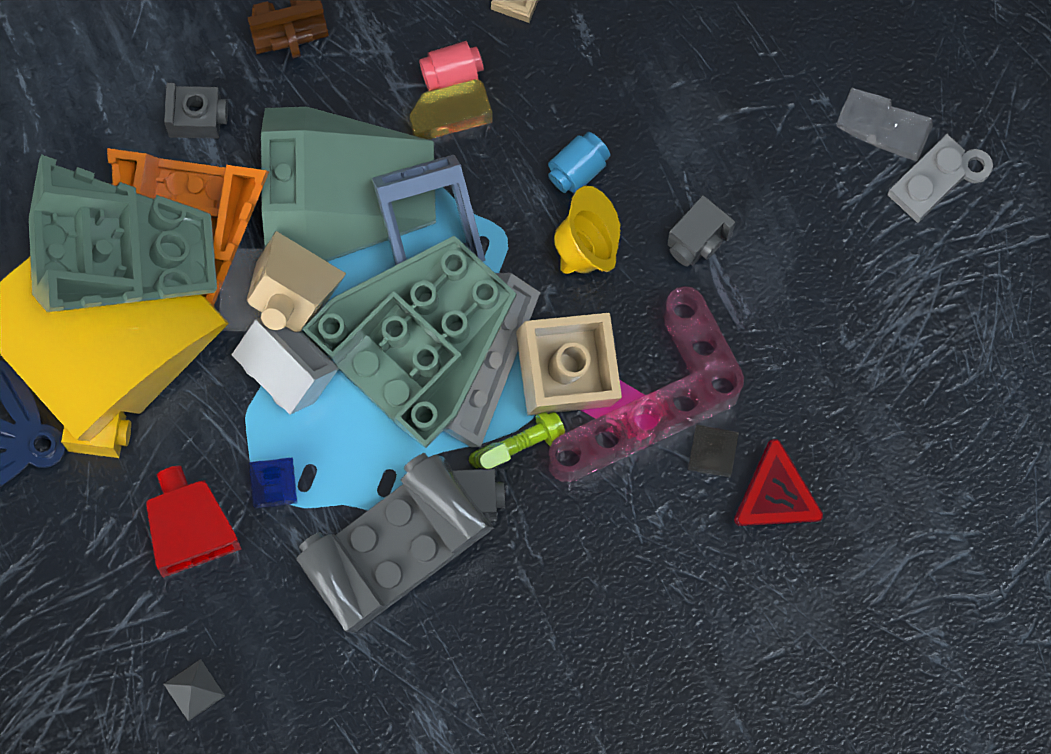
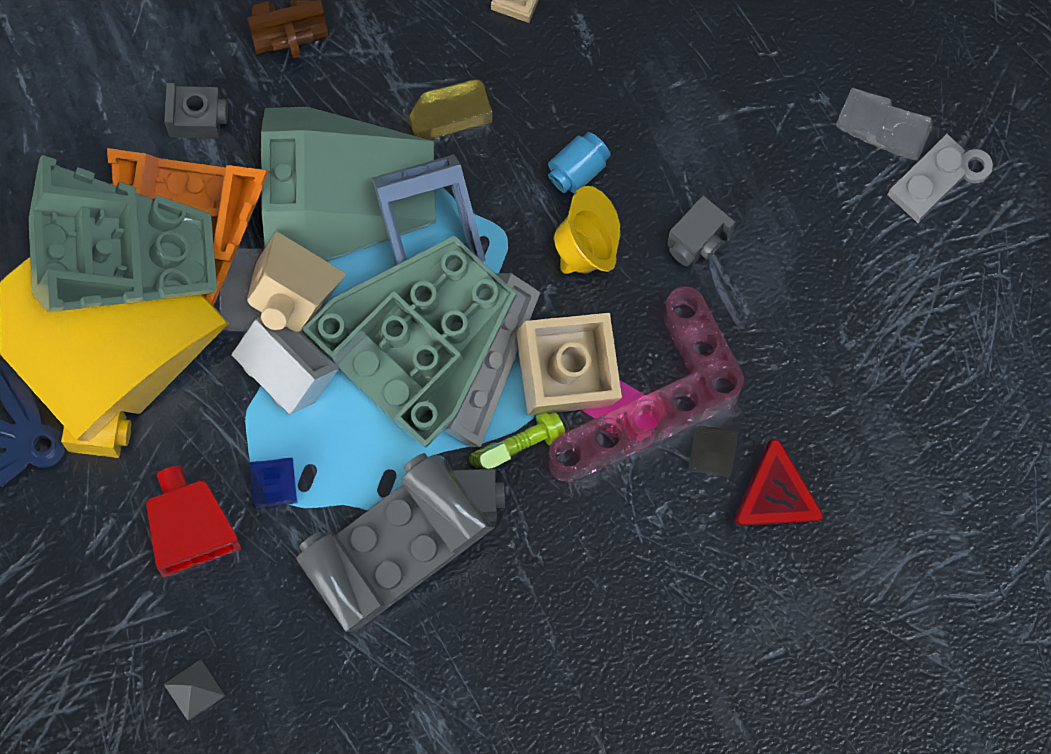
coral brick [419,41,484,92] -> none

